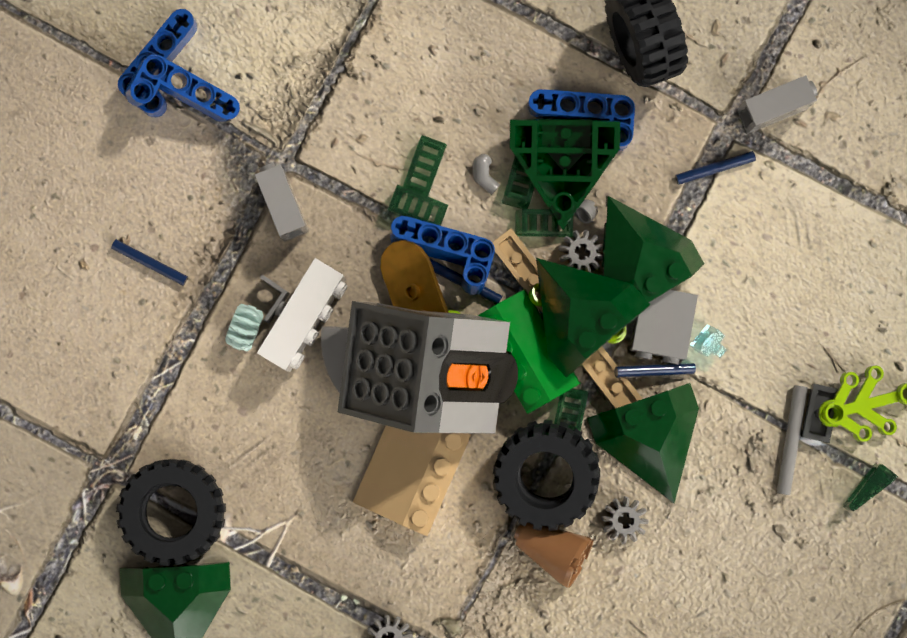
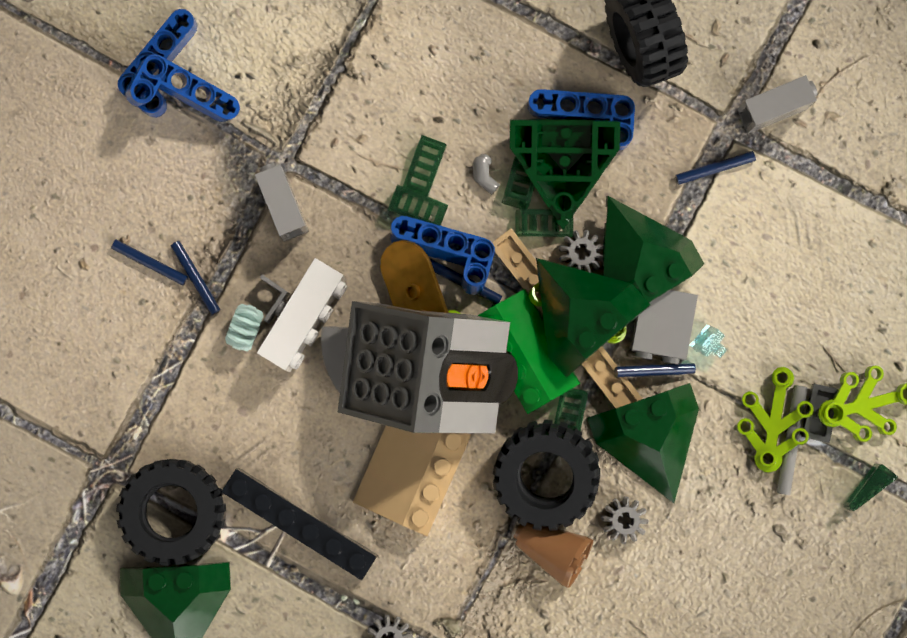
light grey hinge [575,199,598,224] -> none
none -> dark blue bar [170,240,221,315]
none -> black arch [221,468,378,580]
none -> lime plant [737,367,814,472]

